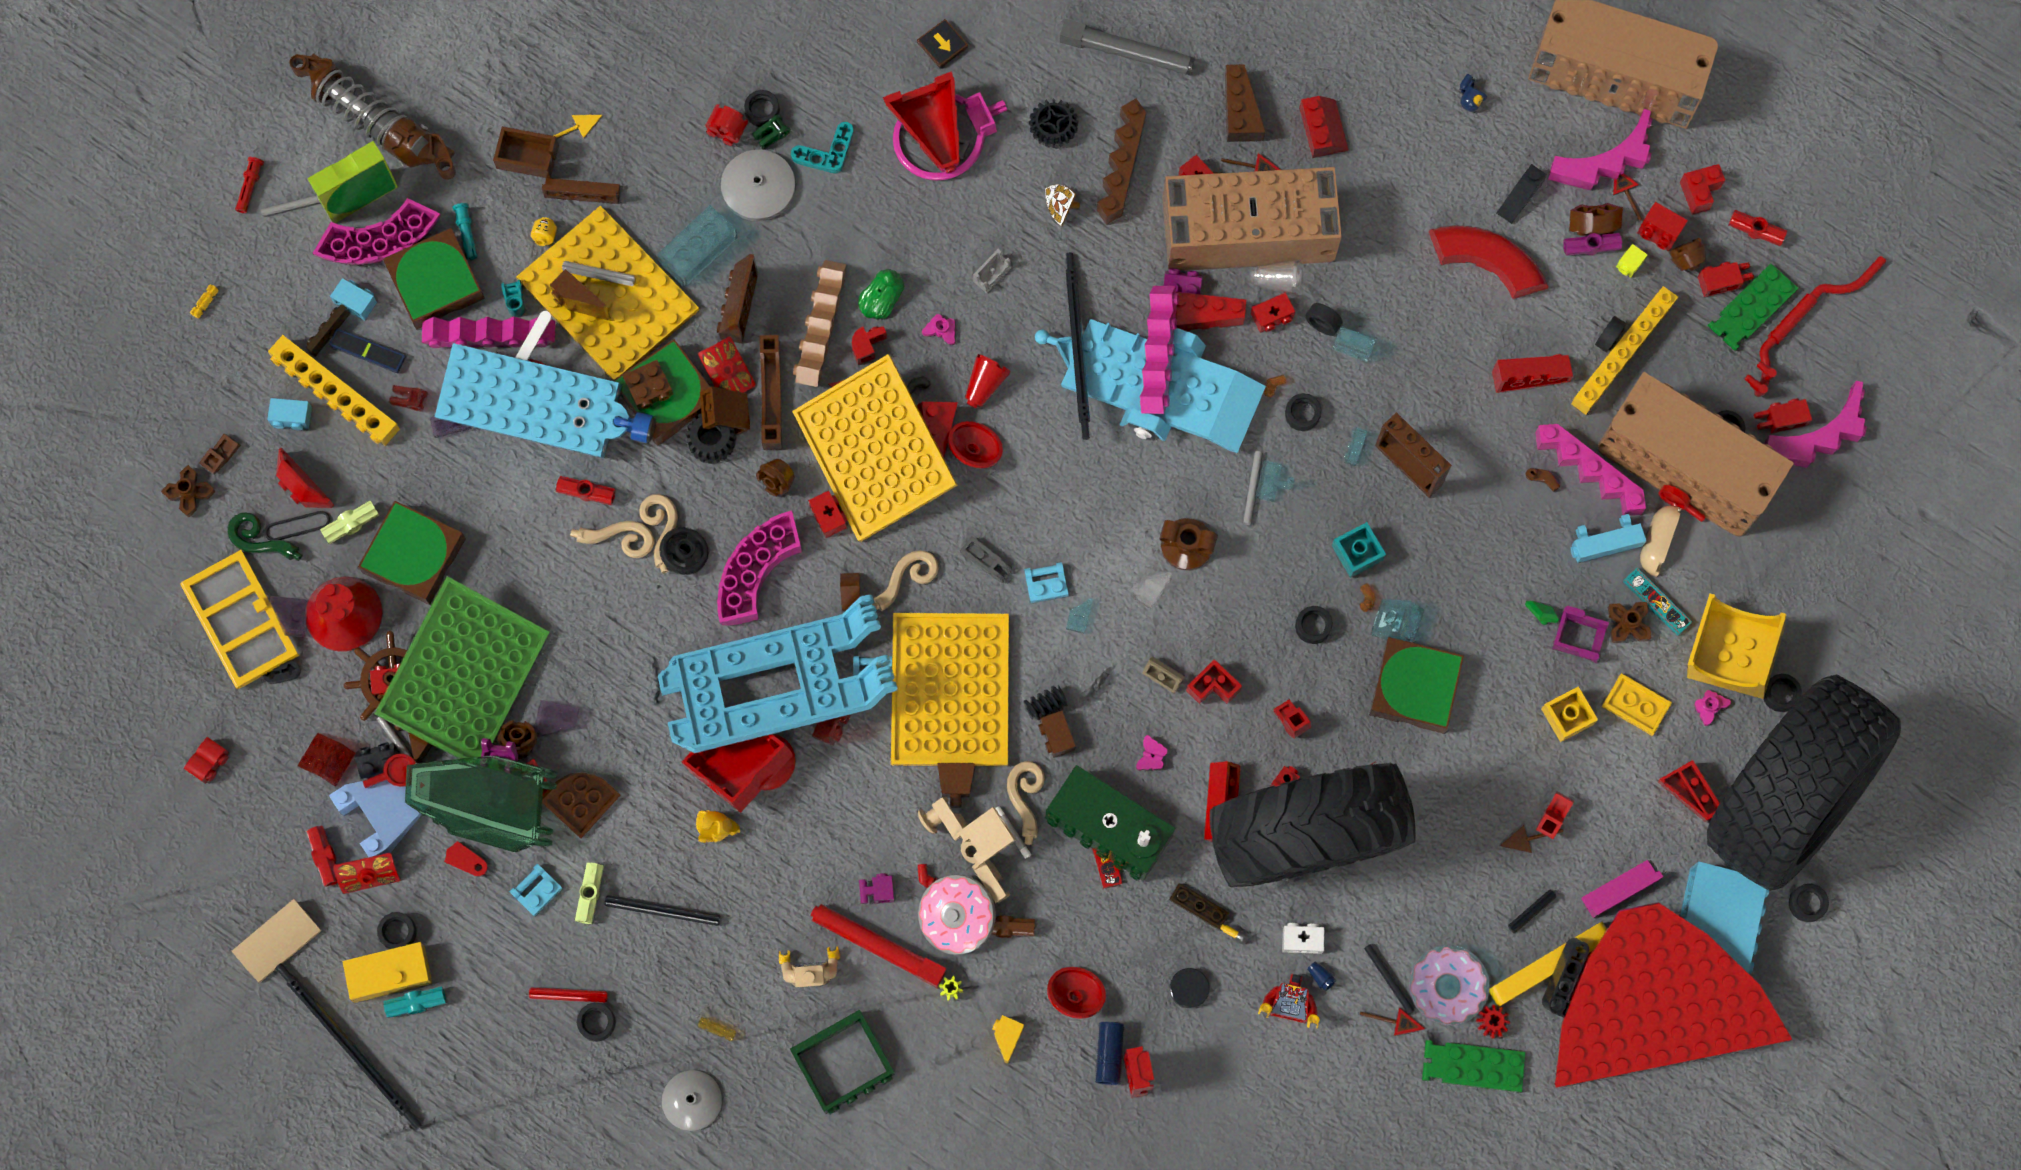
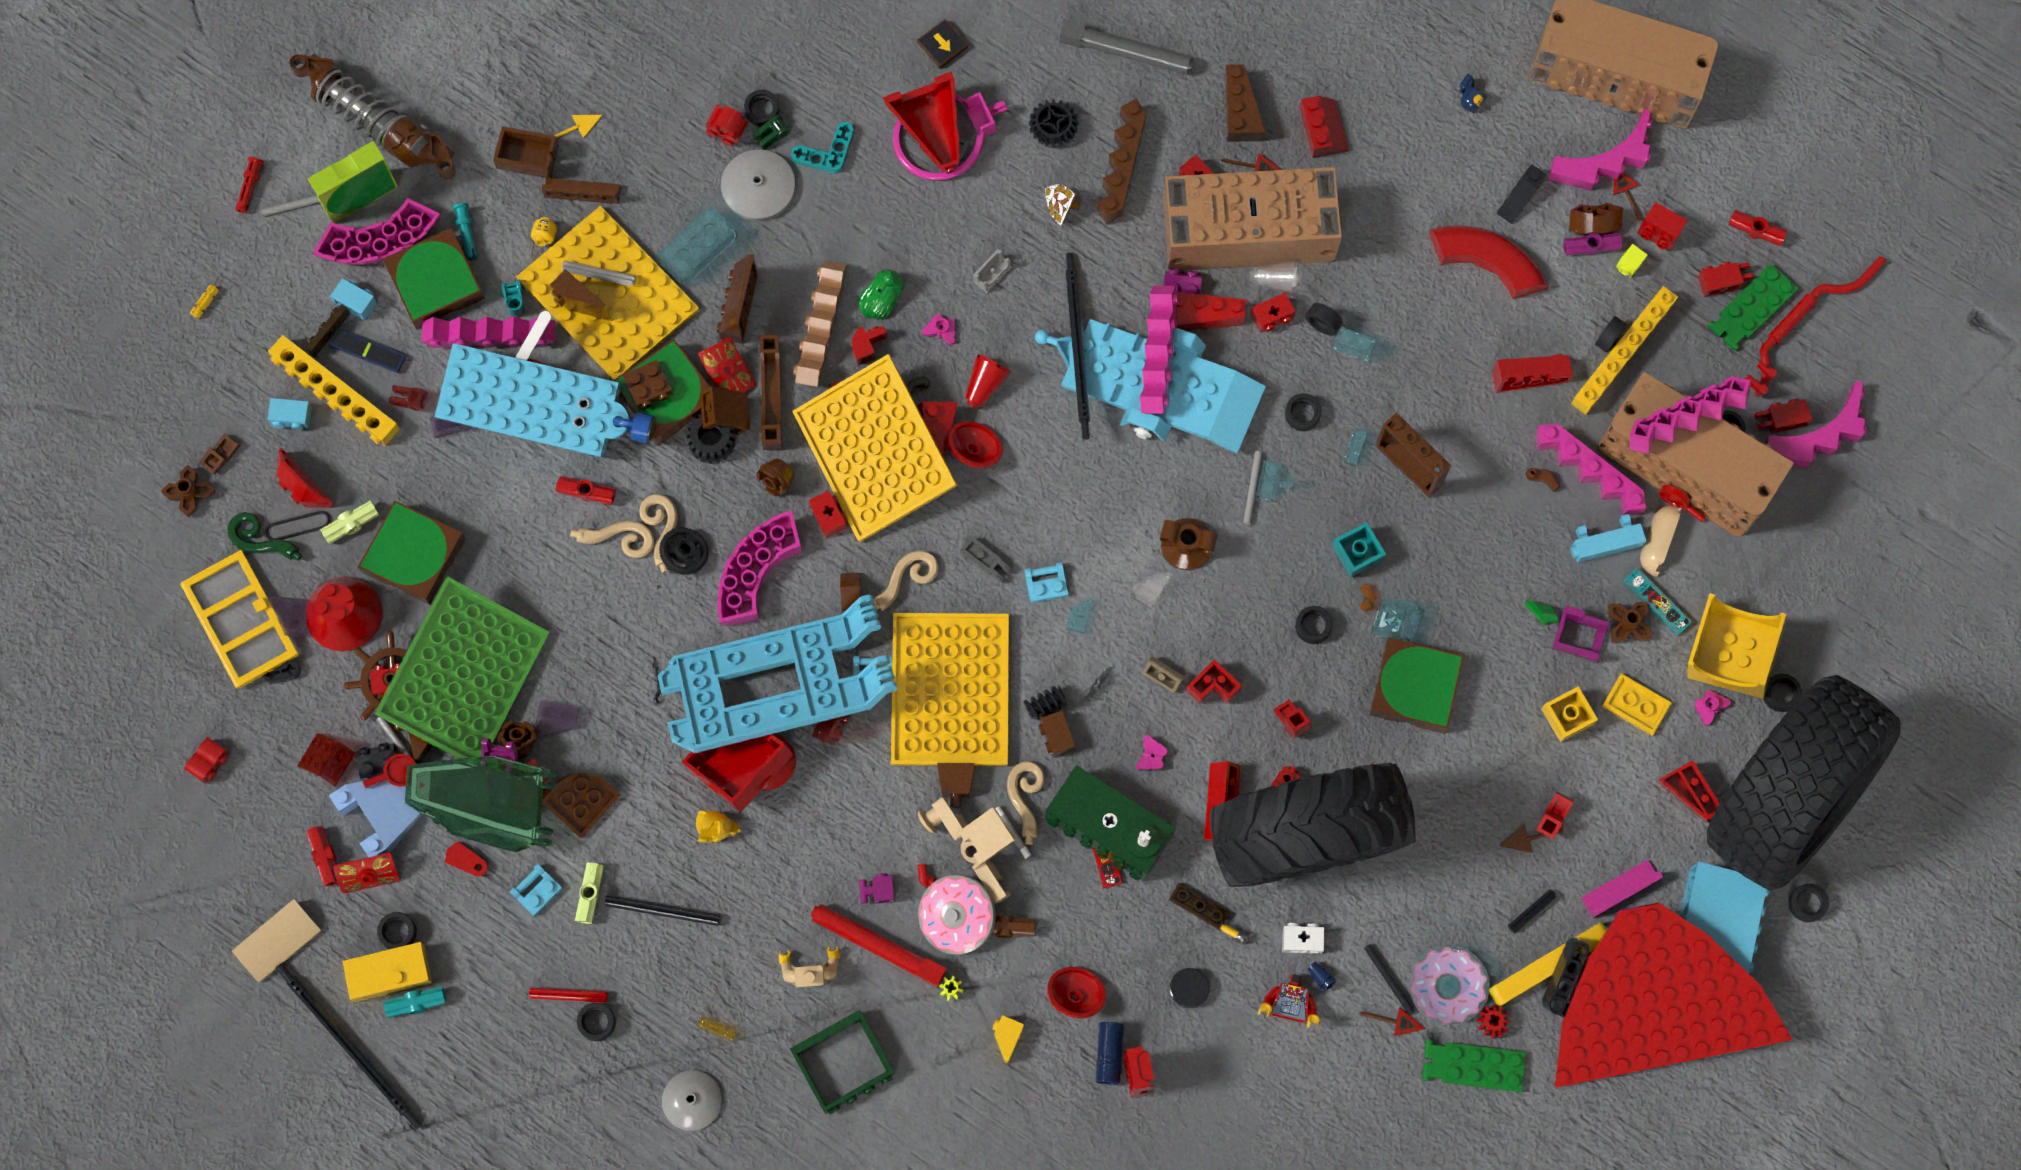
clear orange arm [1263,374,1286,397] -> none
reddish brown cone [1669,238,1706,271] -> none
red brick [1680,164,1725,215] -> none
none -> dark pink brick [1630,376,1751,454]

